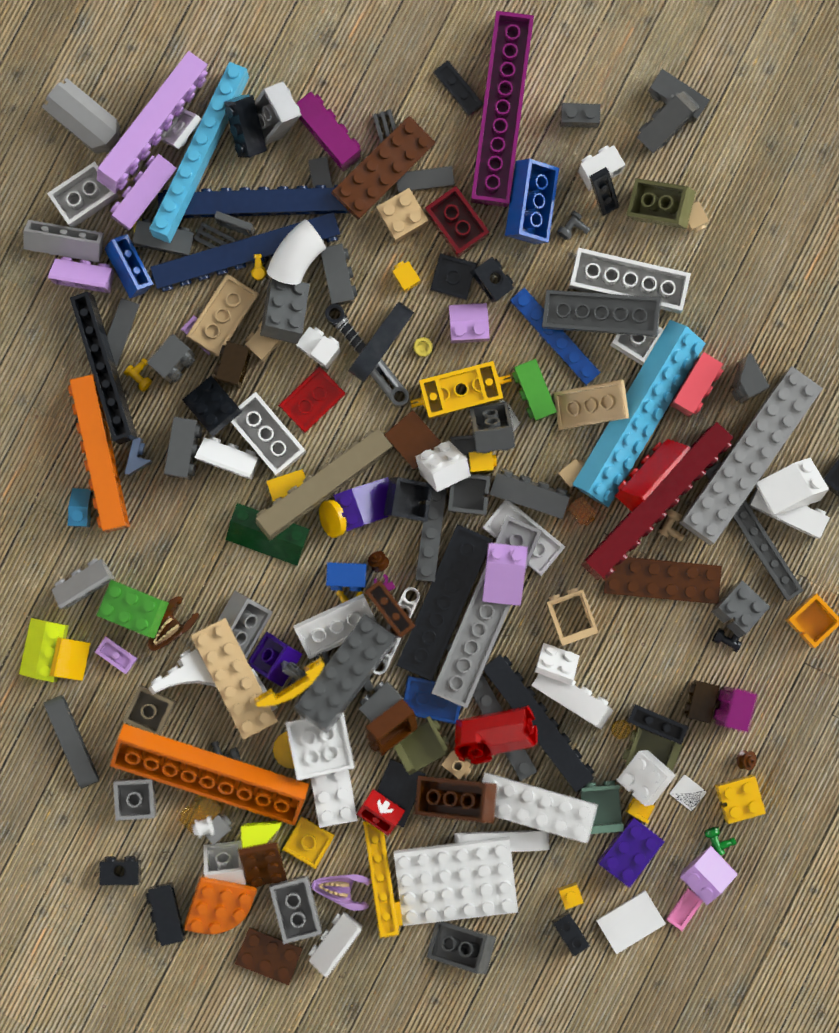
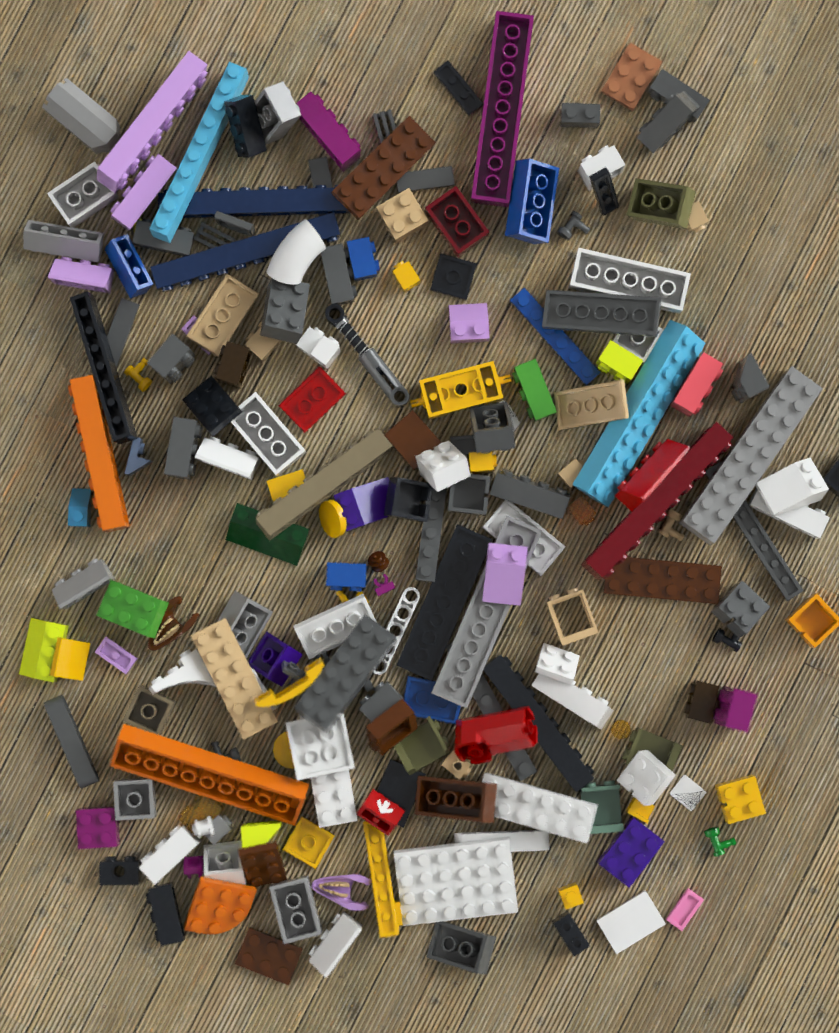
white plate [161,109,202,149] -> none
yellow piece [251,254,267,280] -> none
black beam [348,301,414,382] -> none
reddish brown brick [365,580,415,638] -> none
light yellow tile [414,337,433,357] -> none
black brick [470,257,514,303] -> none
black brick [626,704,689,745] -> none
lavender slope [680,846,737,905] -> none
reddish brown wheel [736,750,757,770] -> none
none -> magenta brick [76,806,120,849]
none -> white brick [139,824,201,885]
none -> magenta tile [183,856,204,879]
none -> blue brick [347,237,380,282]
none -> neon yellow brick [595,340,643,384]
none -> nougat plate [601,42,663,111]

